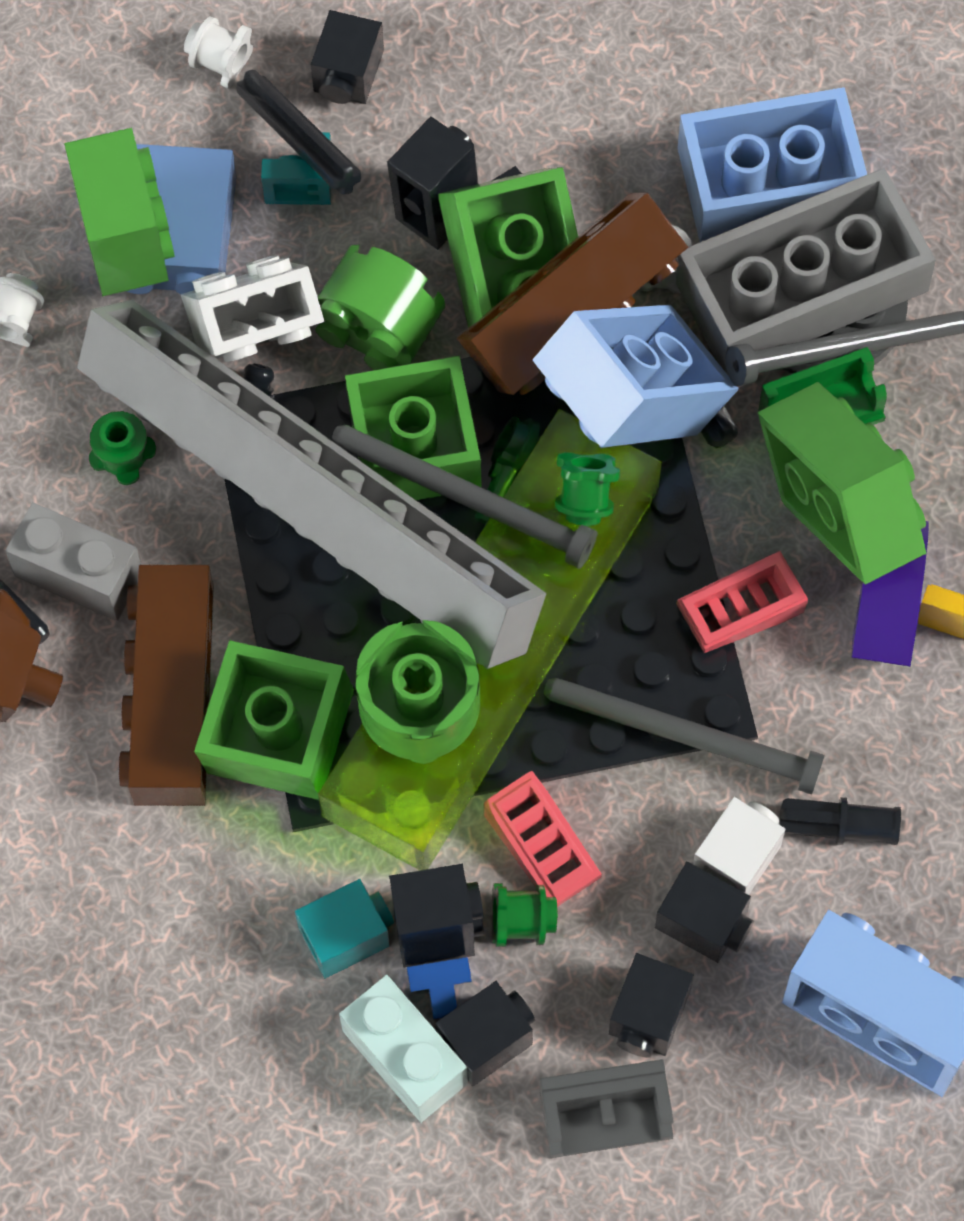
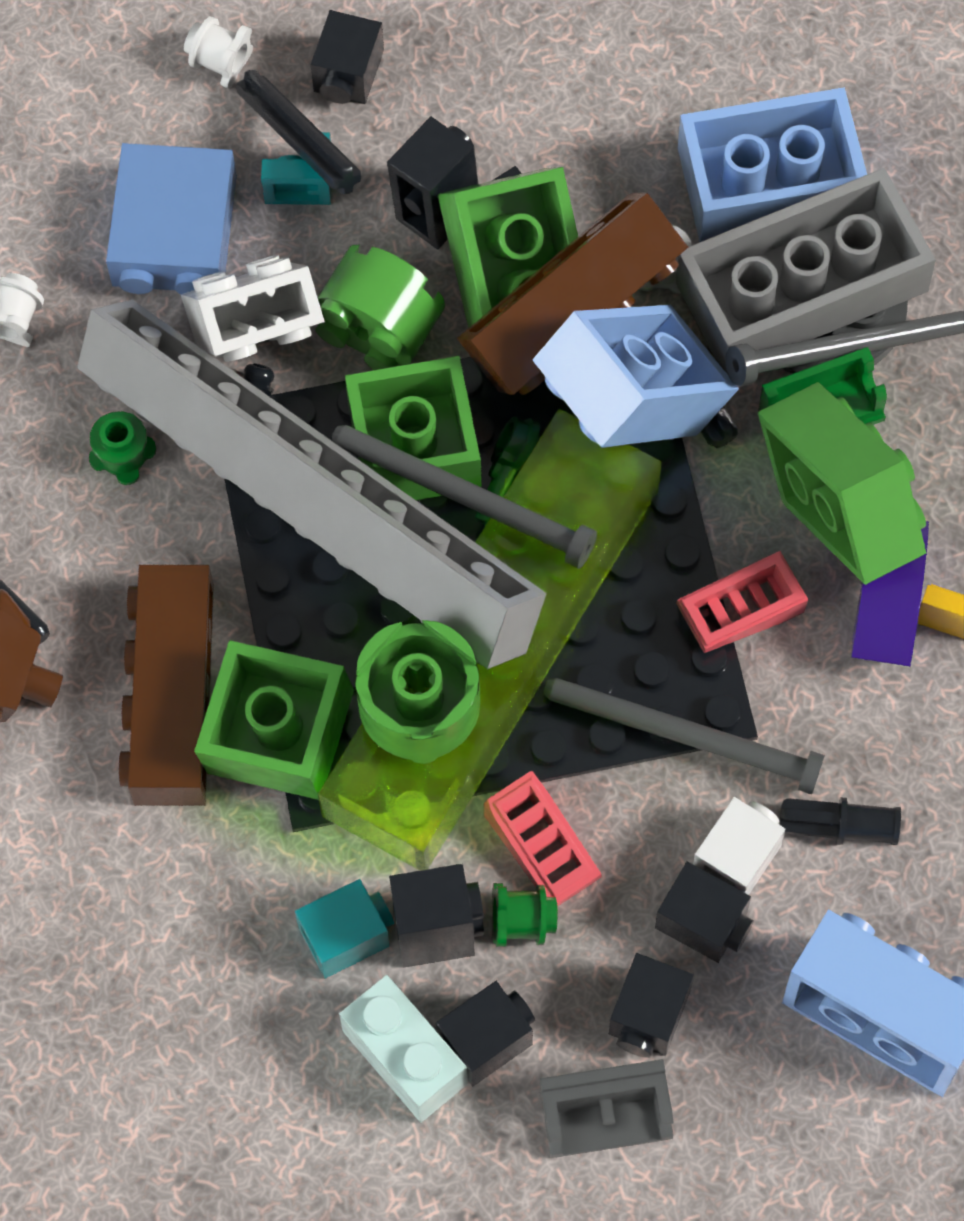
light grey brick [5,502,141,621] -> none
bright green brick [64,127,175,297] -> none
blue tile [406,957,472,1020] -> none
green brick [555,452,620,526] -> none

